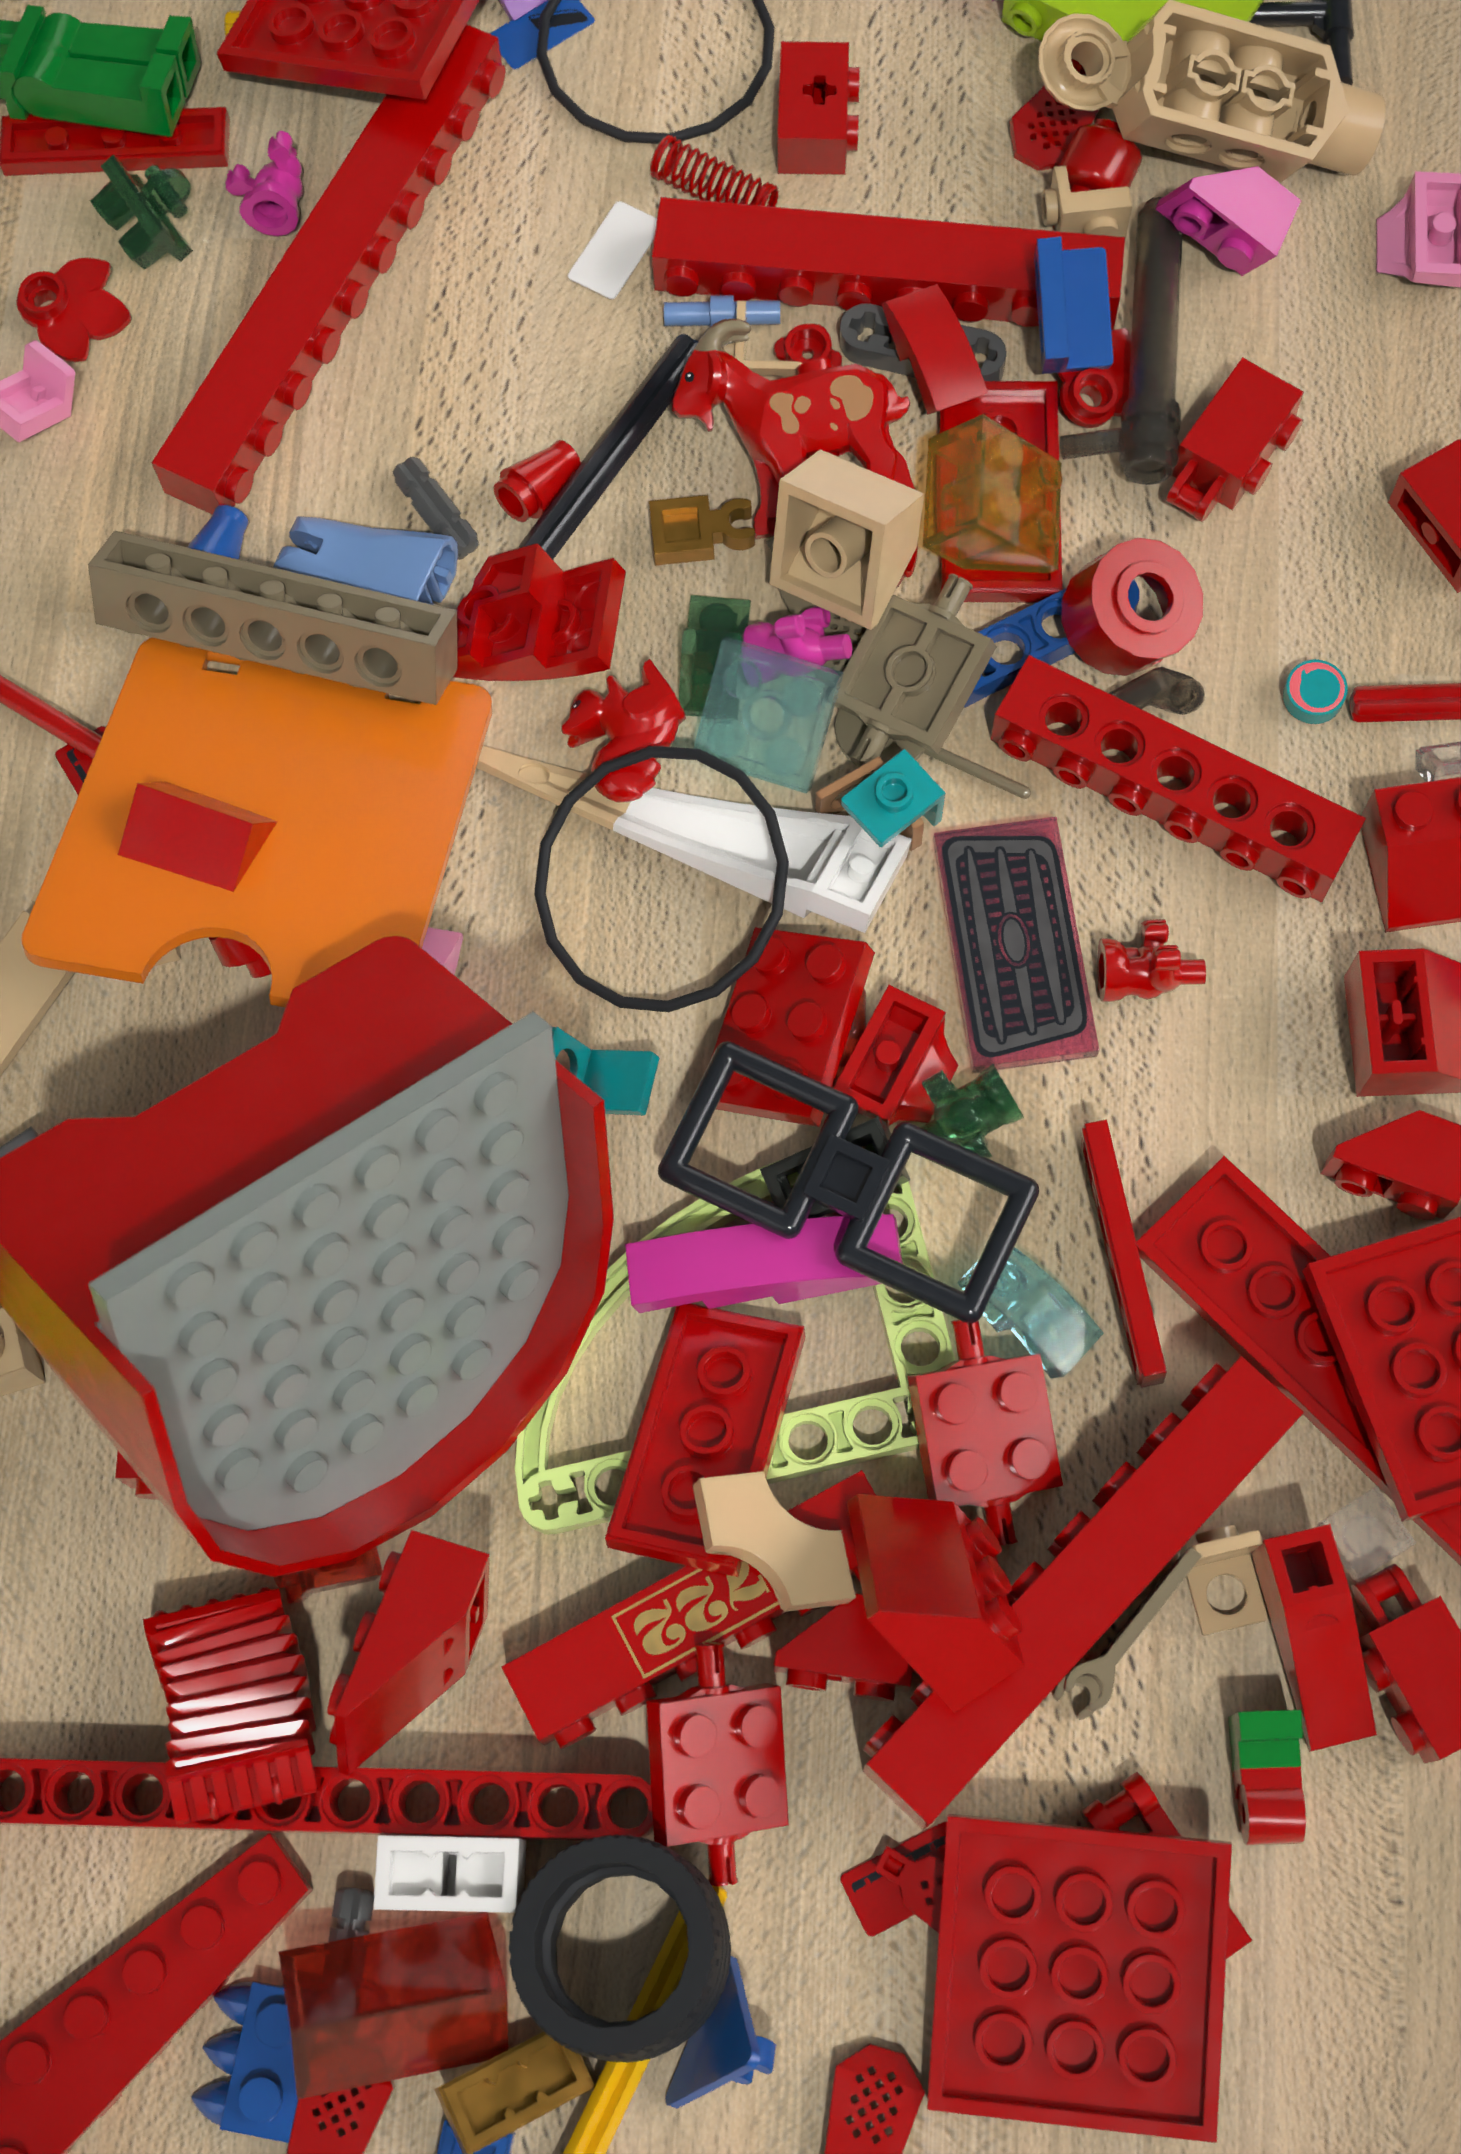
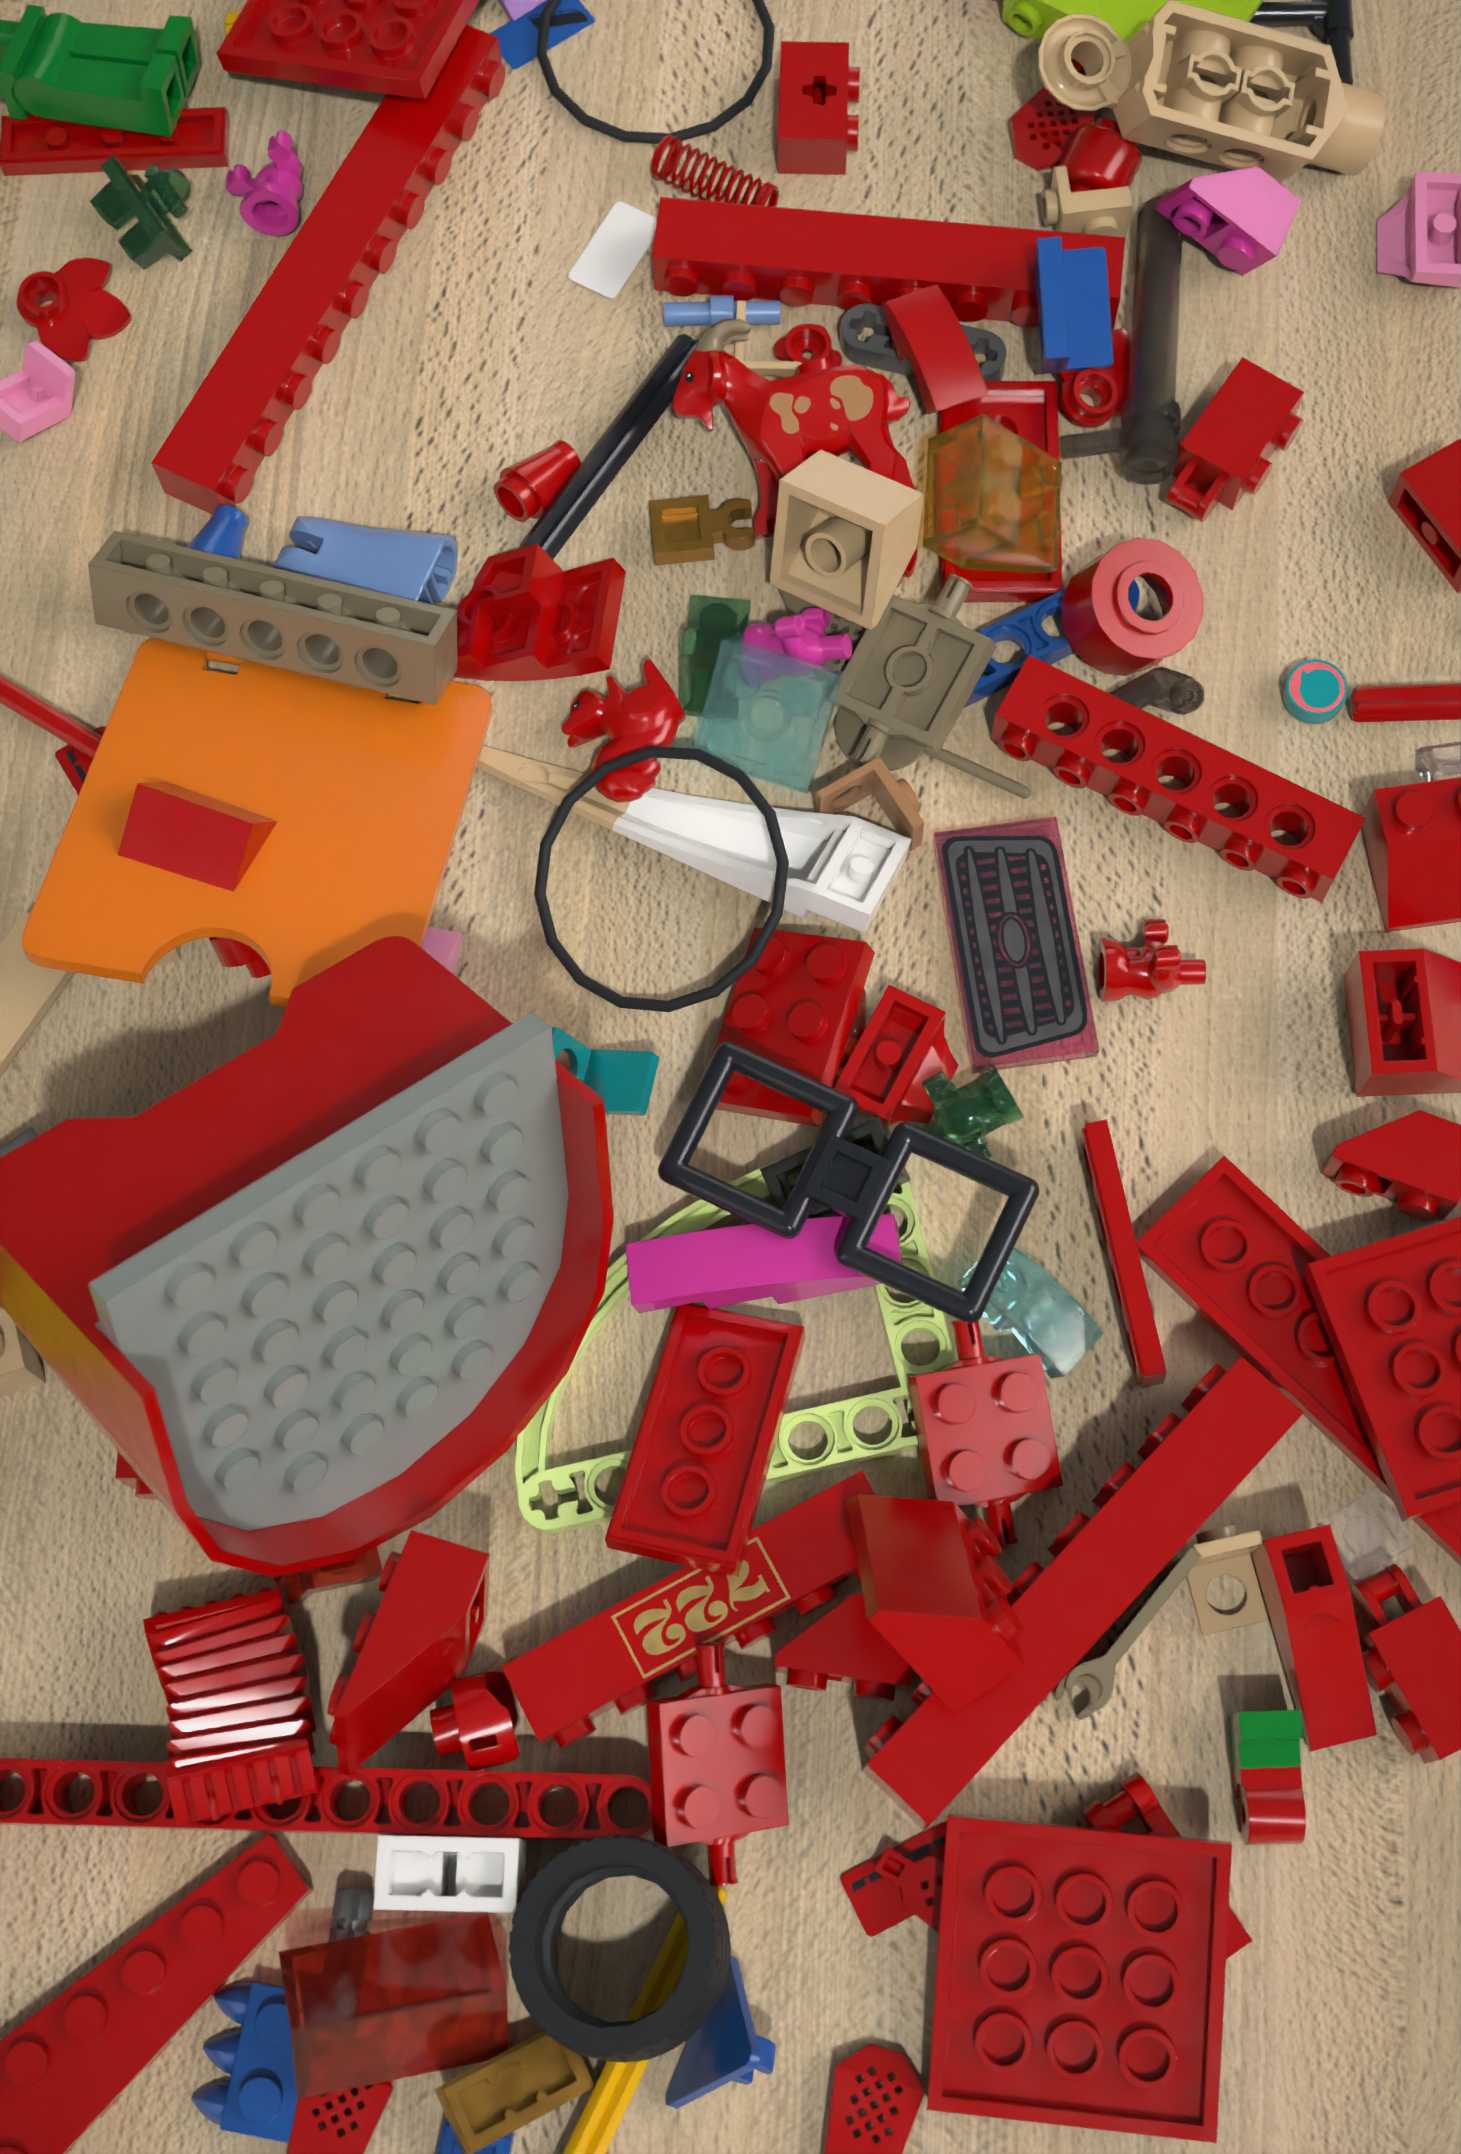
dark grey axle [393,457,479,560] -> none
tan tile [693,1471,856,1612] -> none
teal bracket [841,749,946,847] -> none
none -> red piece [430,1671,520,1771]

